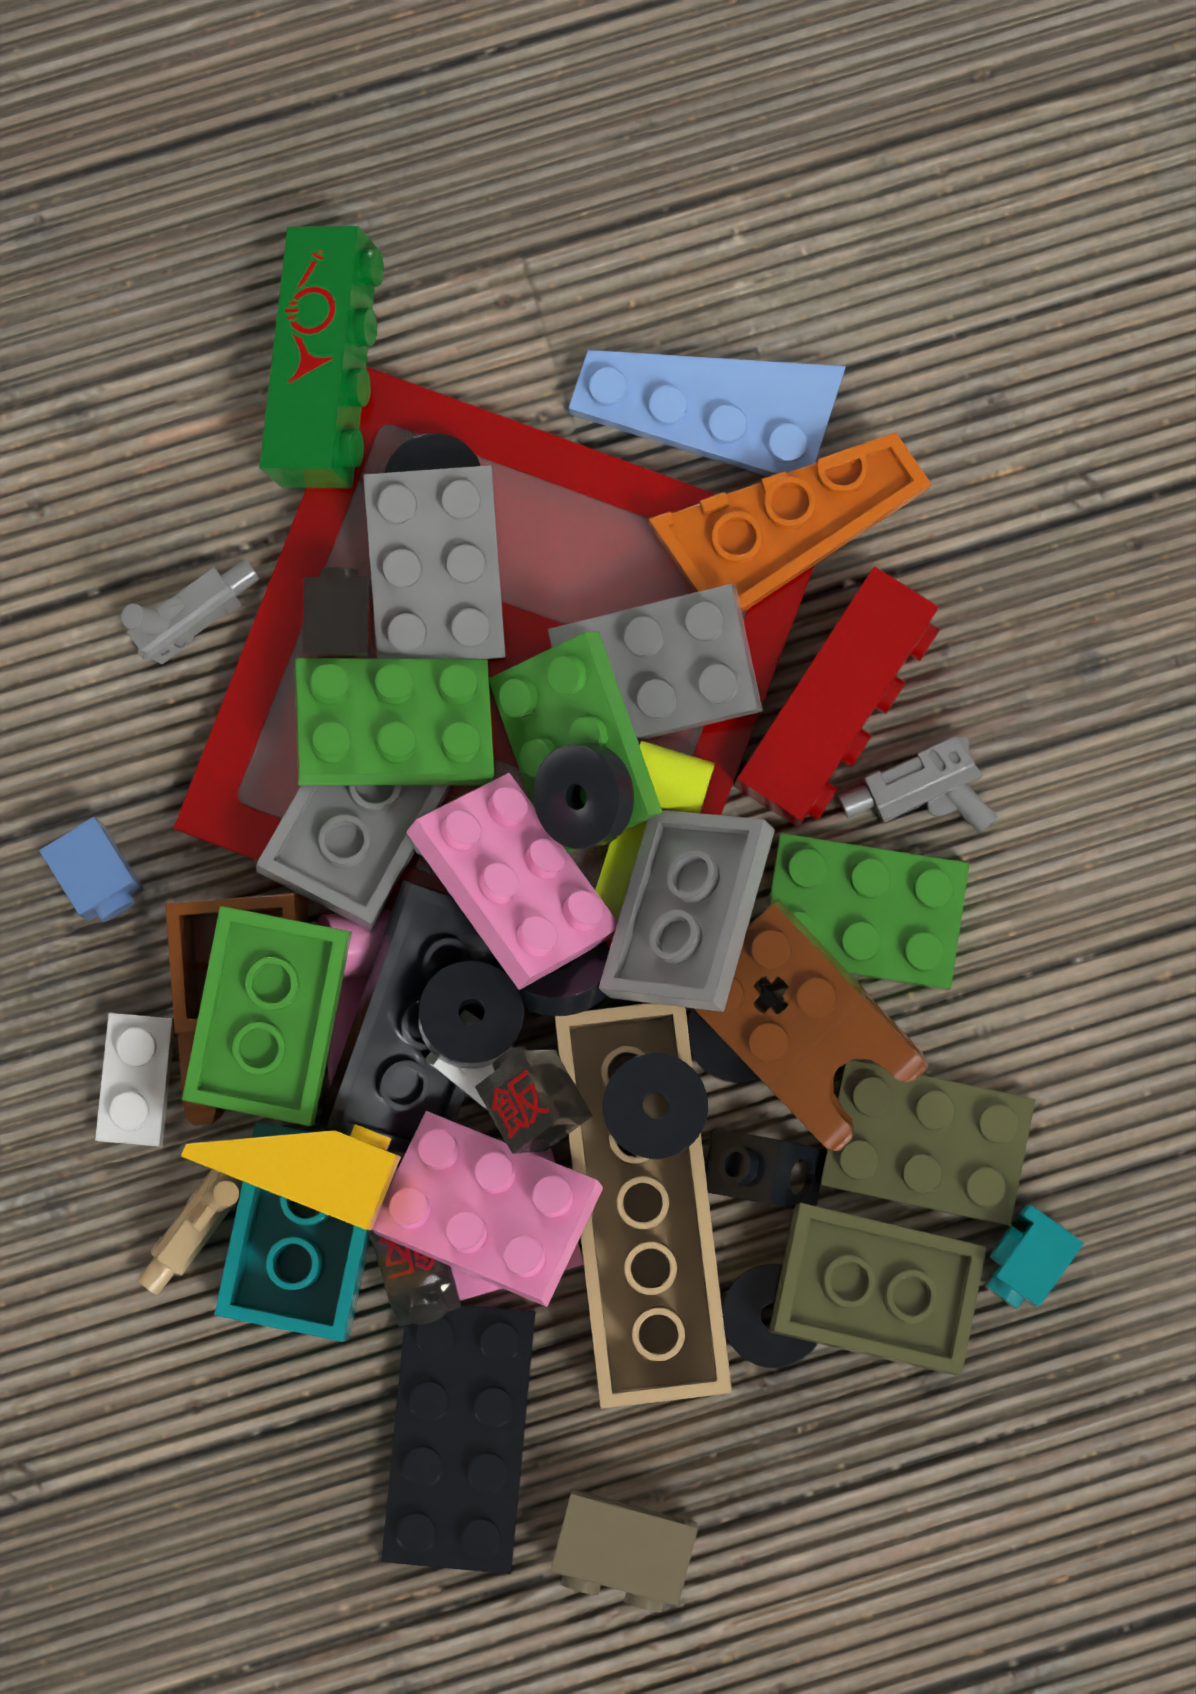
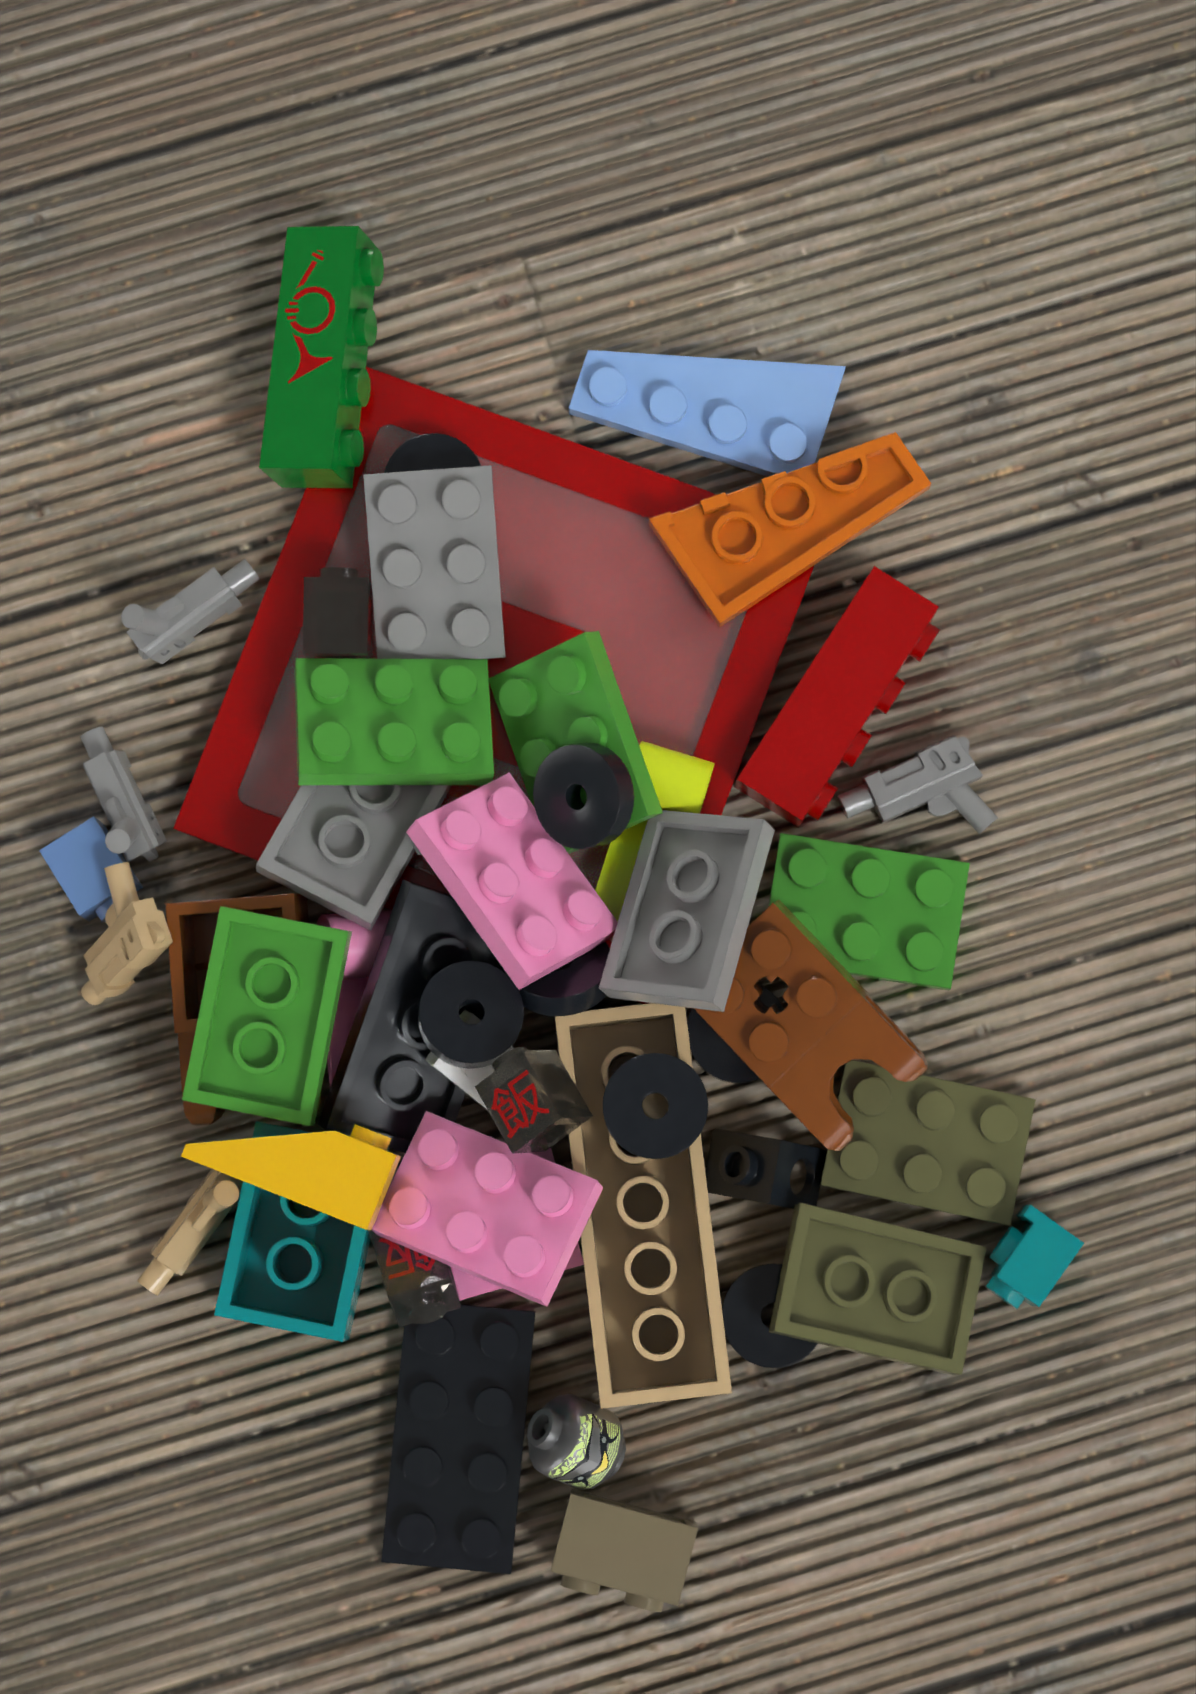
white plate [95,1013,175,1147] -> none
light grey plate [548,584,763,741] -> none
none -> light grey piece [80,726,167,862]
none -> tan piece [81,862,173,1005]
none -> flat silver head [527,1394,626,1490]

